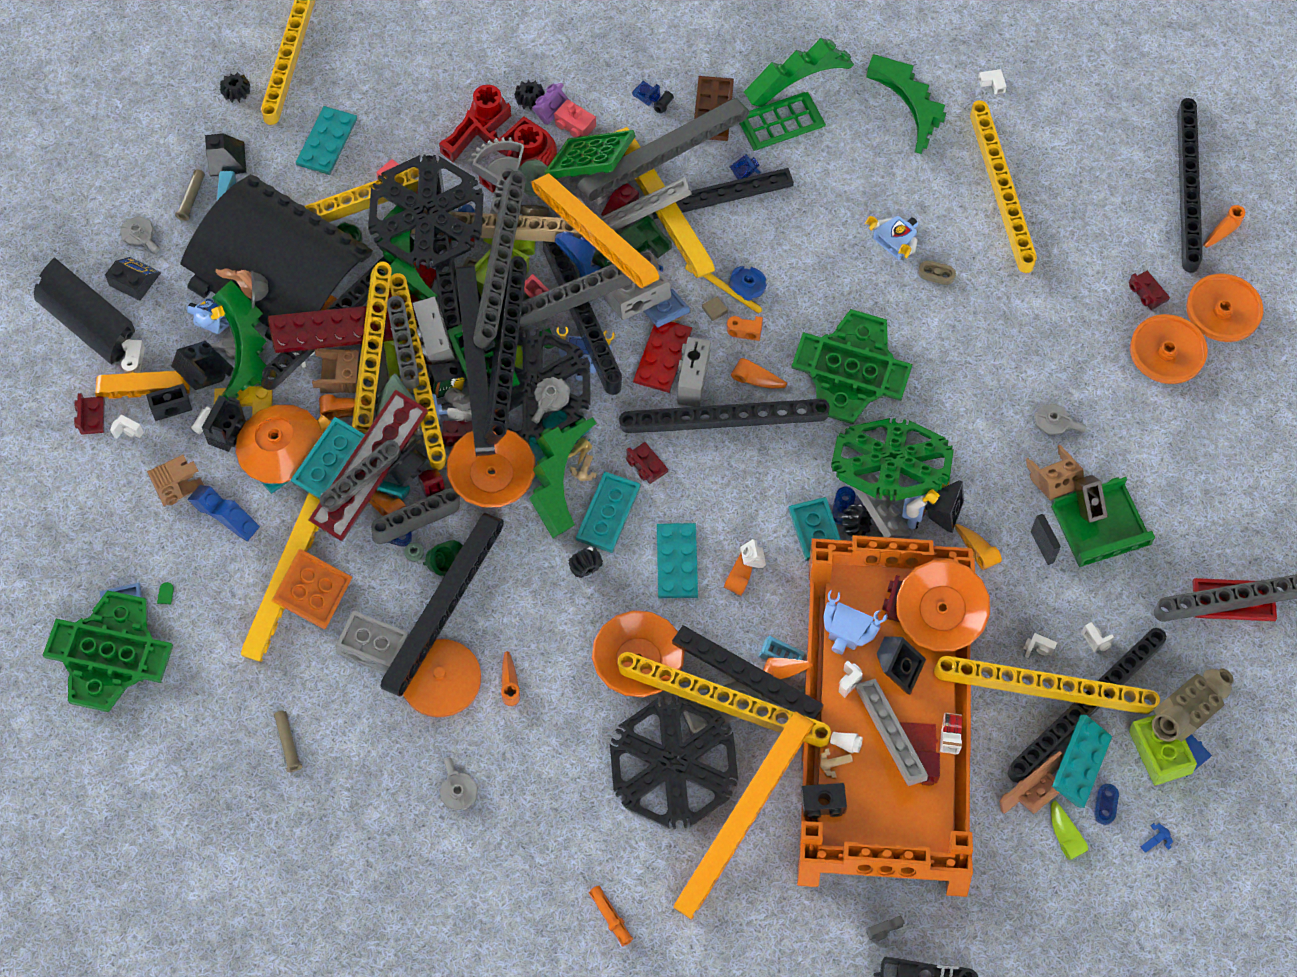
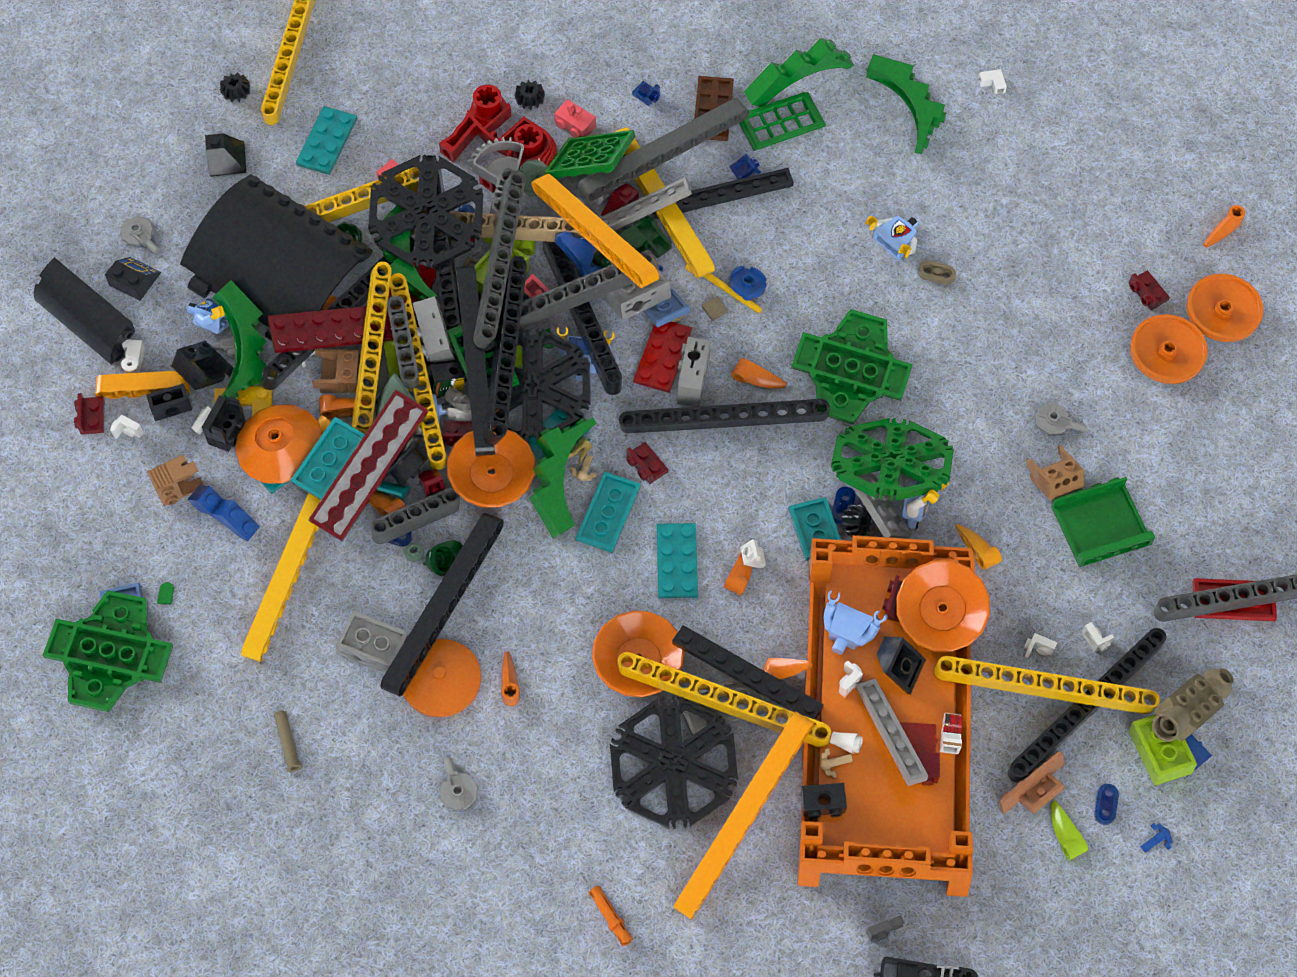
dark tan pin [175,169,205,221] -> none
piece [216,268,268,308] -> none
medium azure slope [217,171,236,200] -> none
orange plate [272,549,353,630] -> none
dark grey beam [320,440,401,512] -> none
dark tan plate [520,205,549,217] -> none
medium lavender bracket [532,83,569,125] -> none
light grey piece [532,377,570,423] -> none
black gear [568,547,603,578] -> none
black pin [654,91,674,114] -> none
orange leg [727,316,763,341] -> none
medium azure slope [759,636,805,660] -> none
black slope [925,480,964,533] -> none
yellow beam [970,100,1037,273] -> none
black tile [1031,514,1061,565] -> none
teal plate [1052,715,1113,808] -> none
dark brown brick [1074,475,1108,523] -> none
black beam [1177,98,1203,273] -> none

